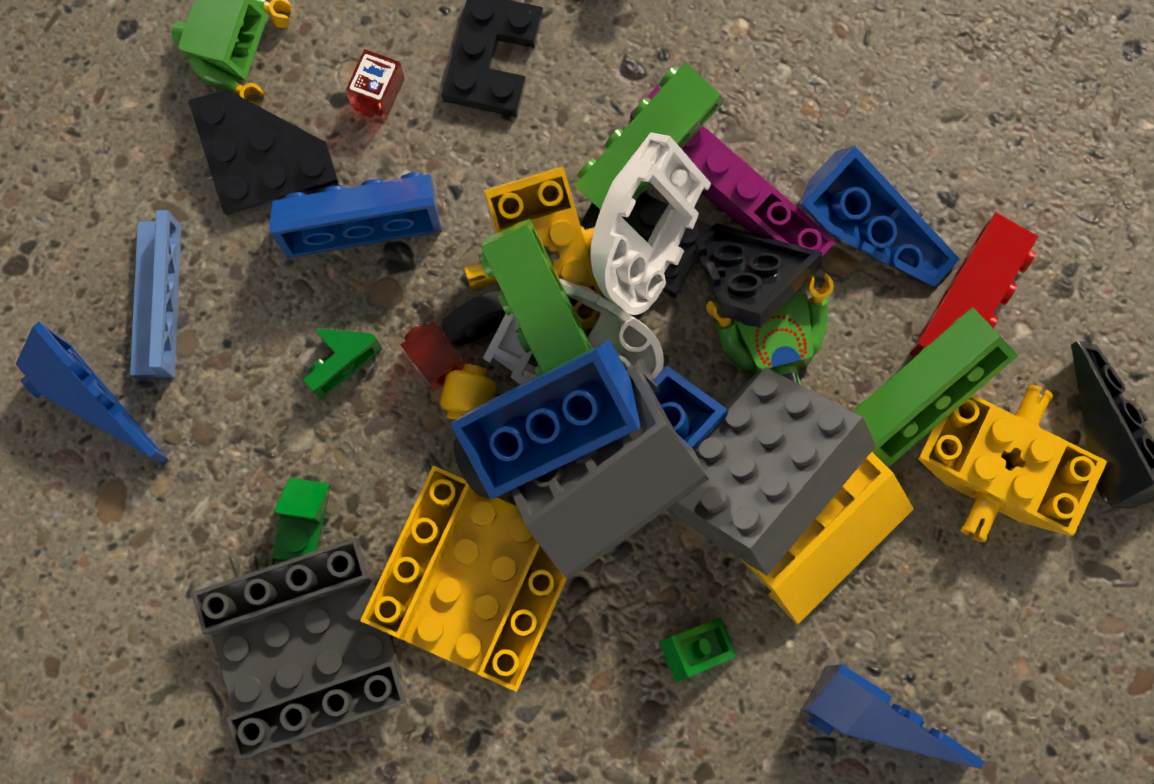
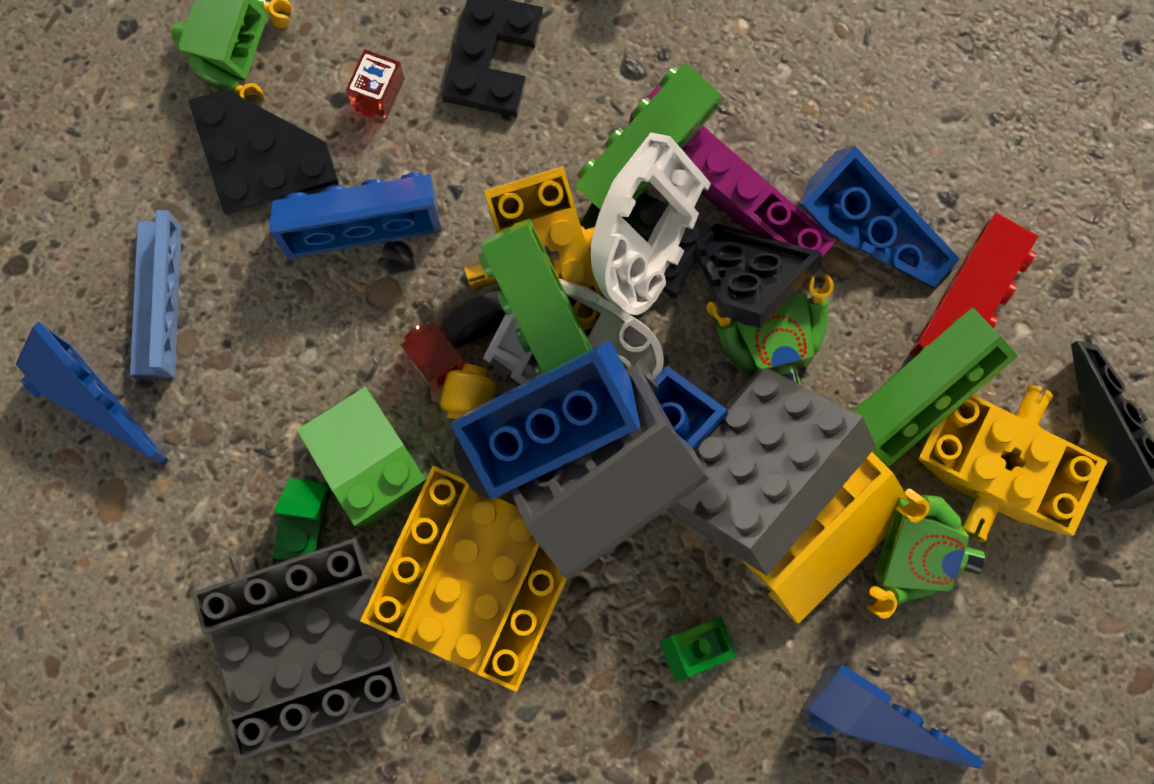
green slope [303,329,382,400] -> none
none -> bright green slope [297,386,426,532]
none -> bright green torso [867,488,985,619]

